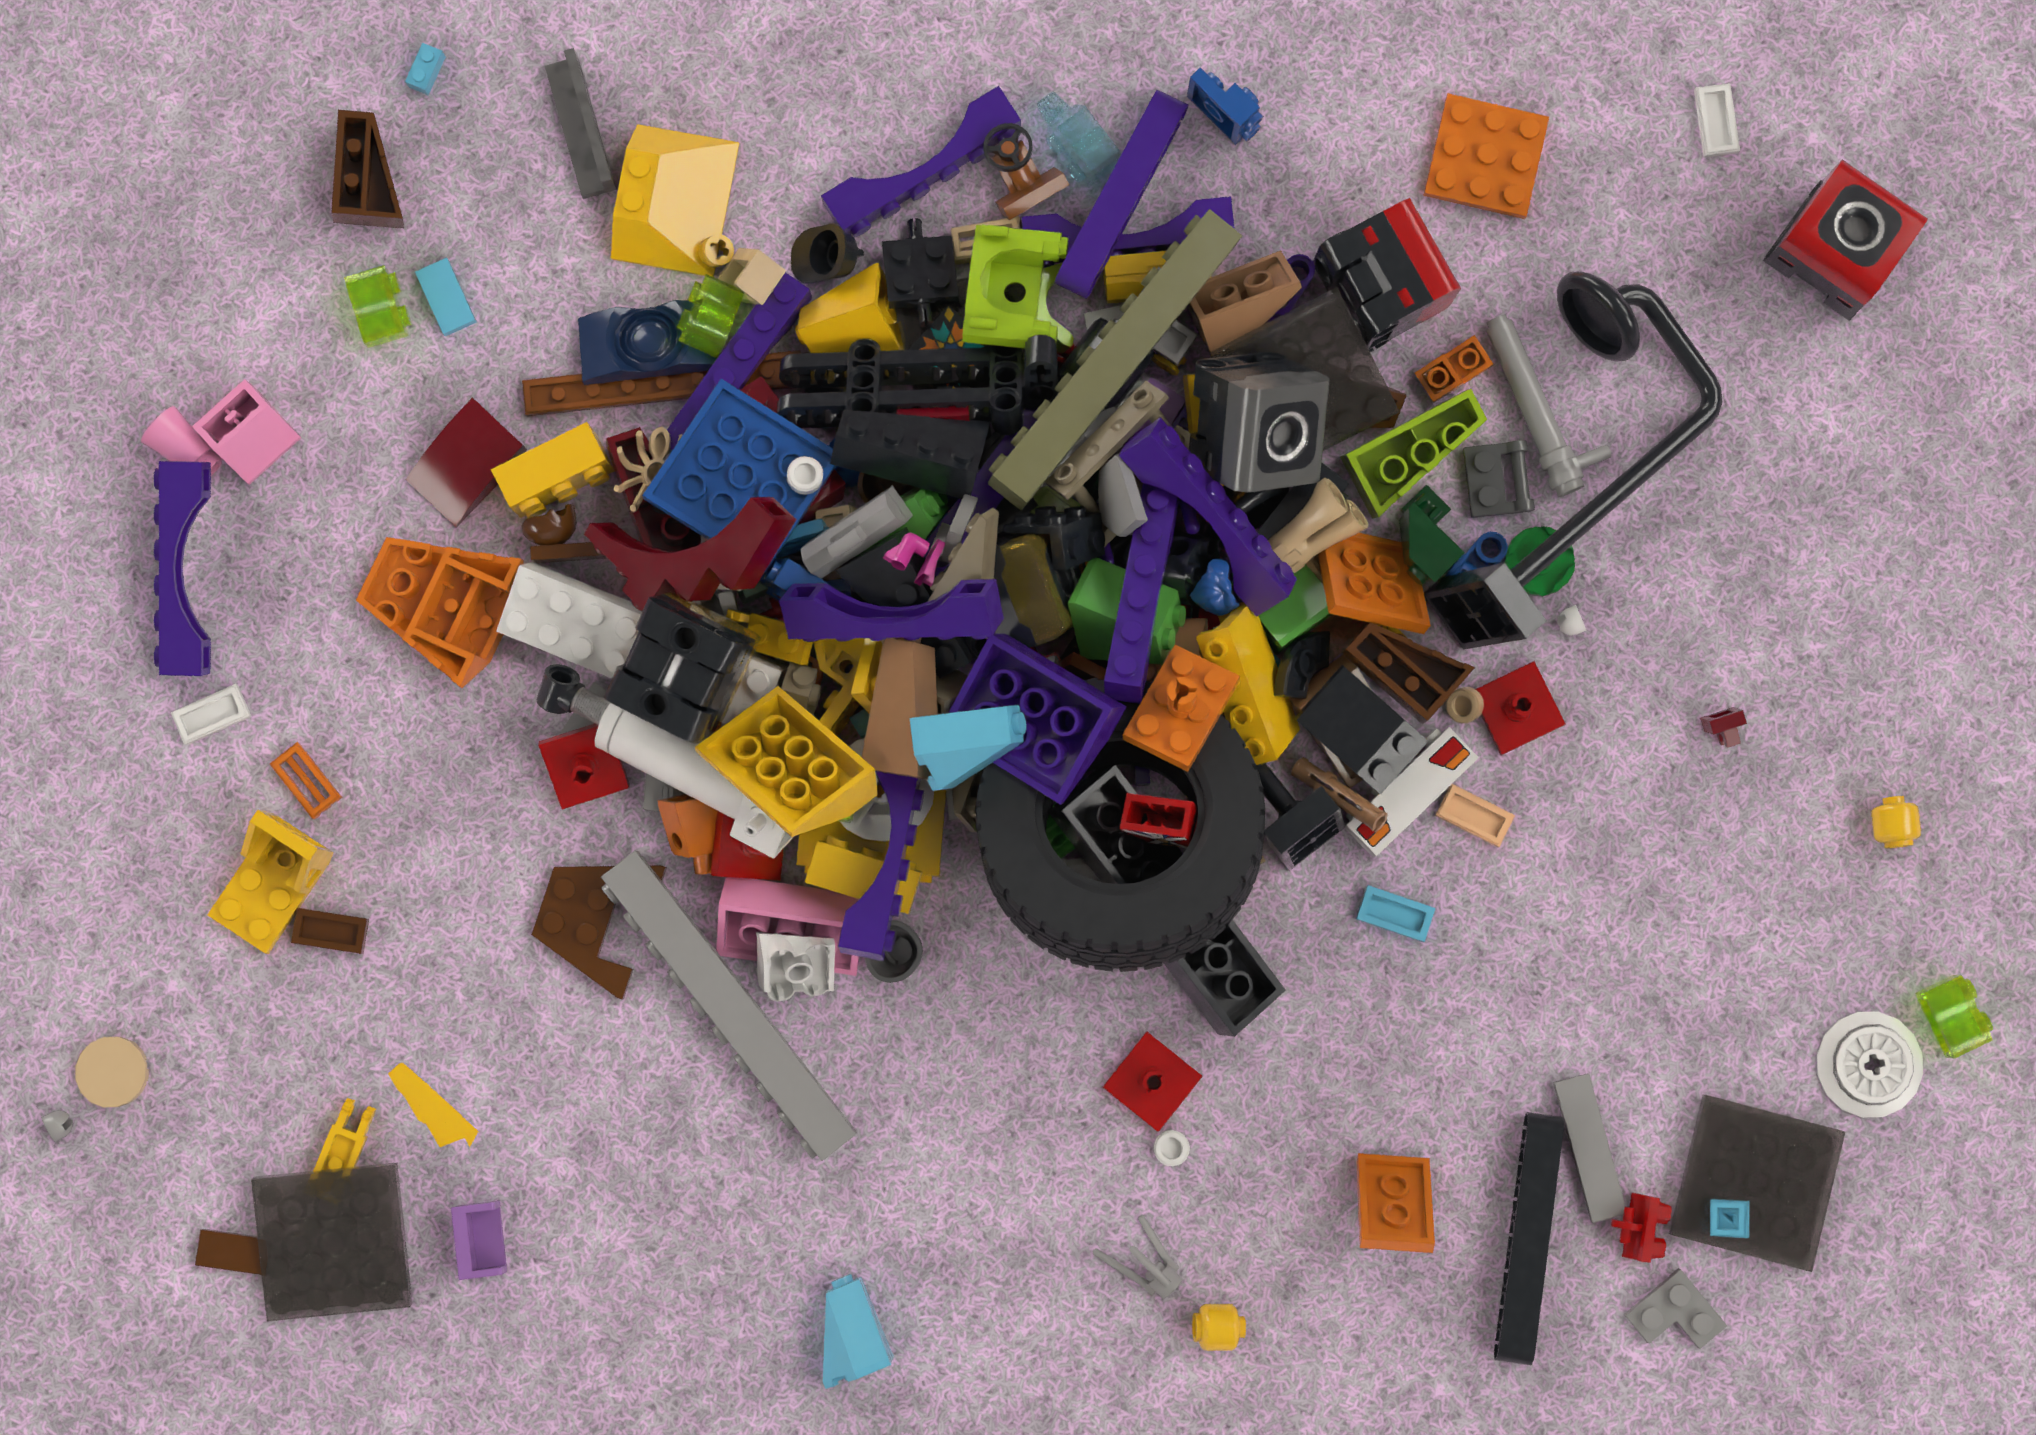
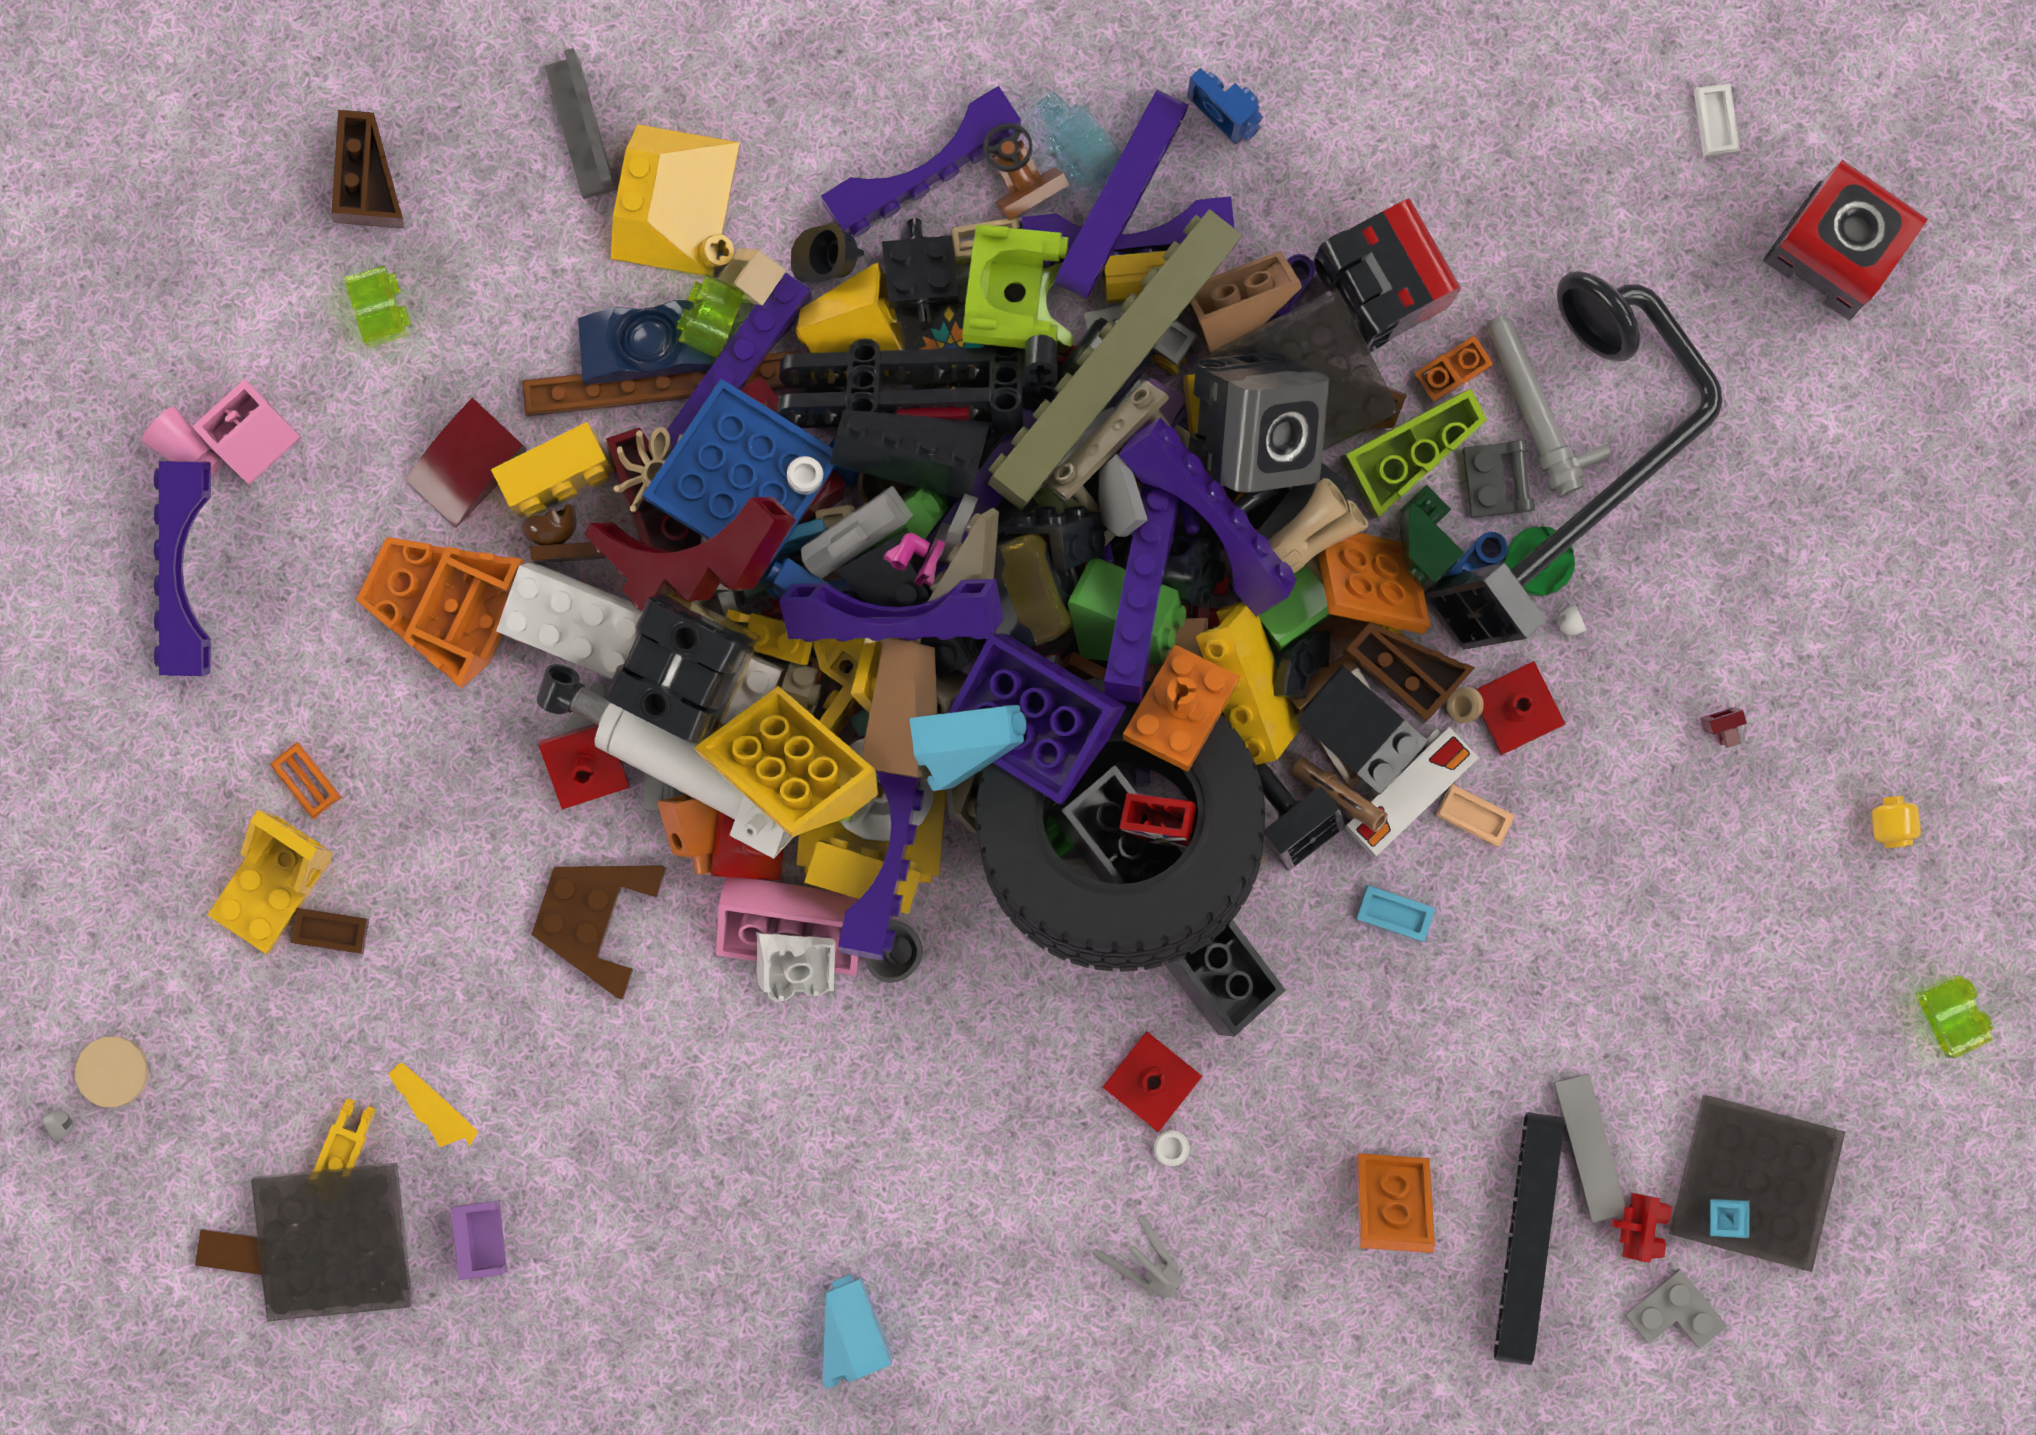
white tile [171,684,252,745] -> none
medium azure piece [405,43,446,96] -> none
medium azure tile [415,258,477,337] -> none
light grey brick [601,850,857,1161] -> none
blue piece [1190,559,1240,616] -> none
yellow head [1192,1304,1246,1351] -> none
orange plate [1423,93,1549,219] -> none
white piece [1817,1011,1923,1118] -> none

